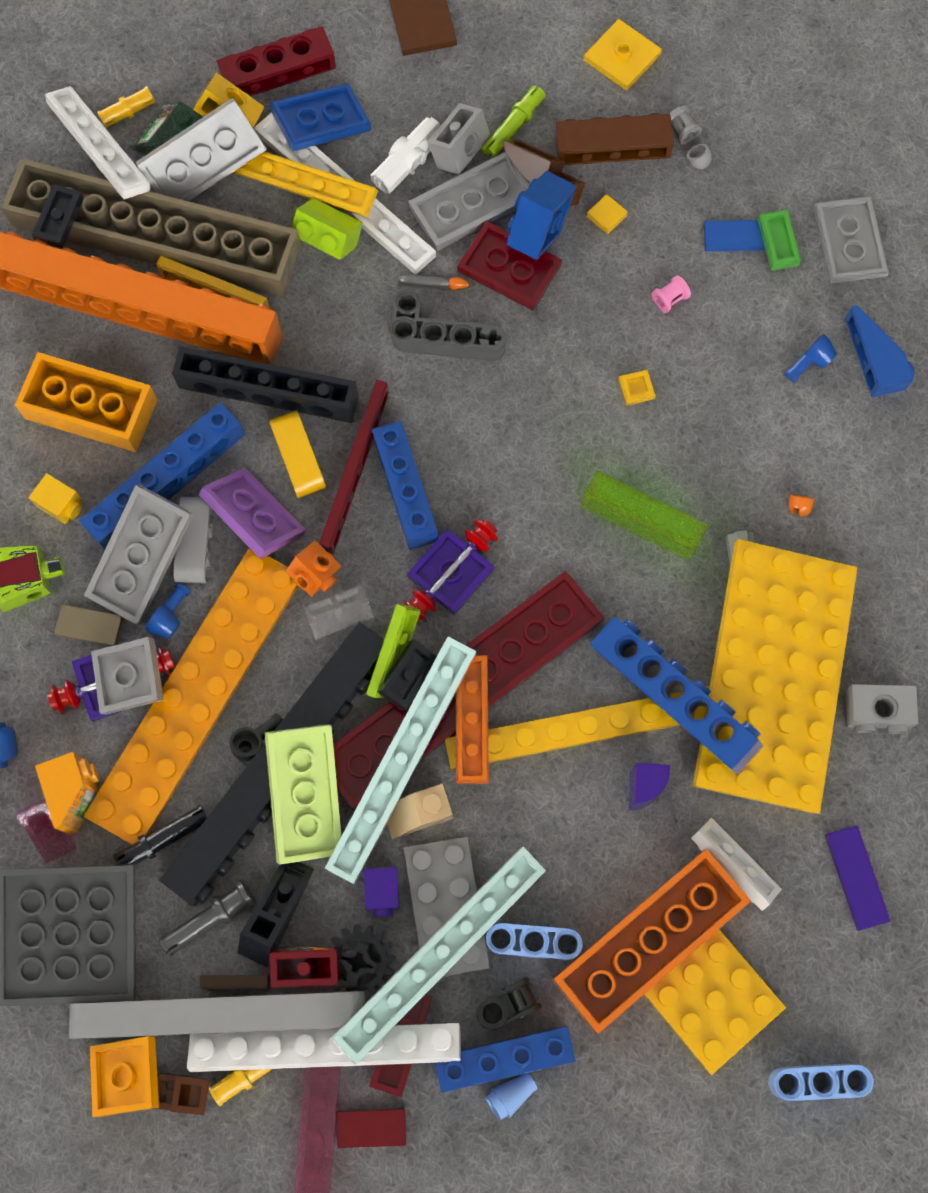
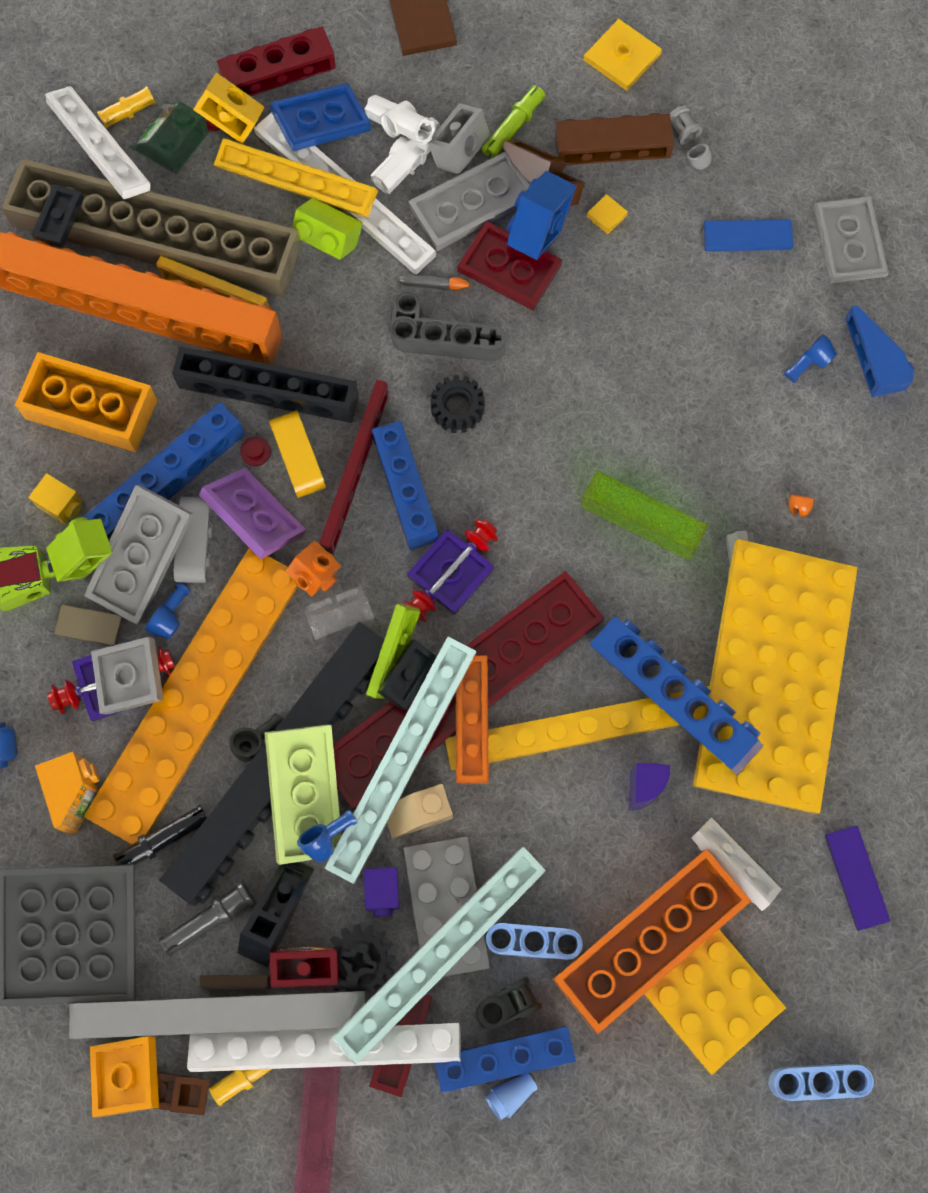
clear pink slope [16,799,76,863] -> none
plate [136,98,267,201] -> none
dark red tile [337,1109,406,1148] -> none
yellow tile [618,370,656,406] -> none
bright pink bush [651,275,691,314] -> none
bright green tile [758,210,801,271] -> none
light grey brick [845,684,919,734] -> none
none -> lime brick [46,517,113,582]
none -> dark red plate [240,437,271,466]
none -> blue bar [297,809,358,862]
none -> white piece [364,94,436,144]
none -> black tyre [431,375,485,433]

